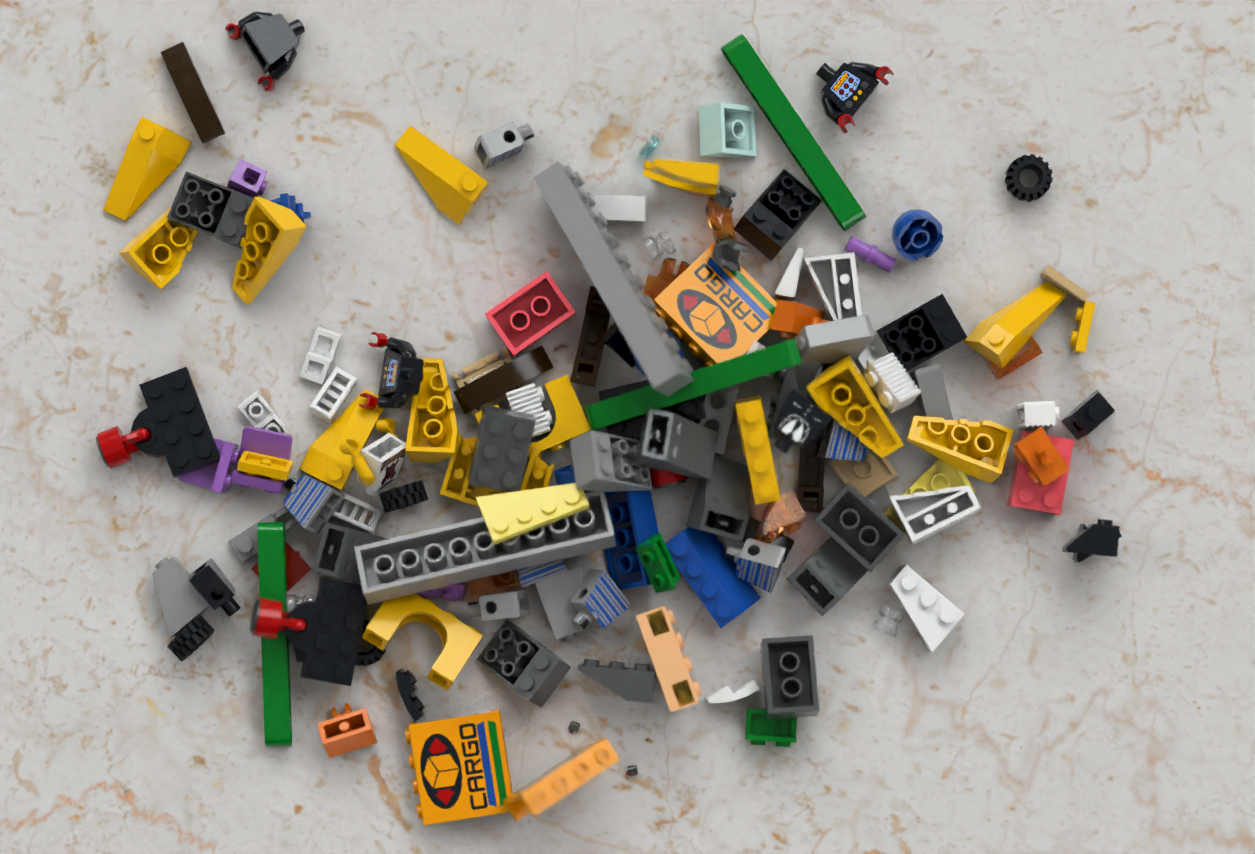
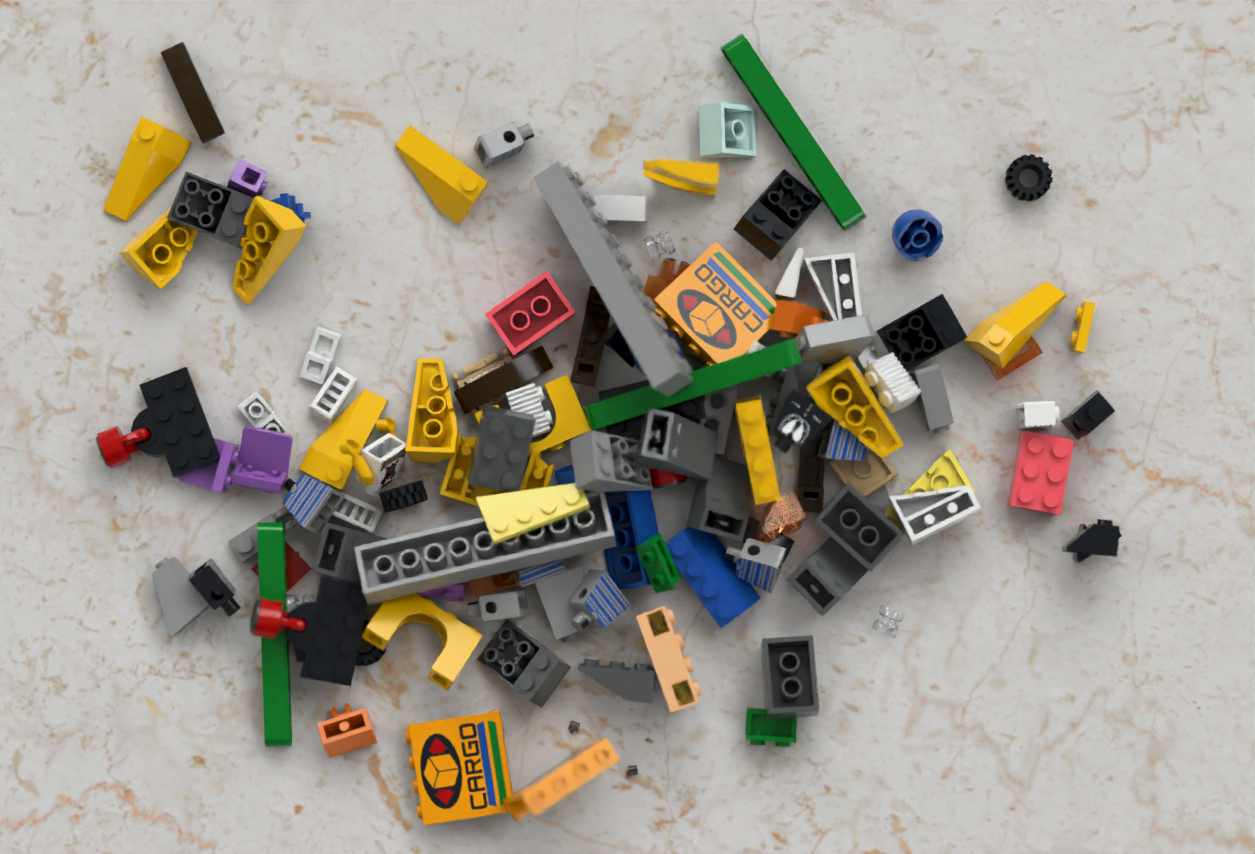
black tyre [168,616,215,662] -> none
torso [225,11,305,91] -> none
yellow plate [237,450,294,481] -> none
black torso [359,332,424,410] -> none
black slope [396,668,425,722] -> none
clear light blue tile [638,134,661,158] -> none
piece [705,185,749,272] -> none
white slope [706,679,760,703] -> none
torso [816,62,894,133] -> none
medium lavender pin [845,235,896,273] -> none
white wedge [888,564,965,652] -> none
yellow wedge [906,416,1013,484] -> none
orange brick [1013,427,1070,487] -> none
tan tile [1040,265,1090,304] -> none

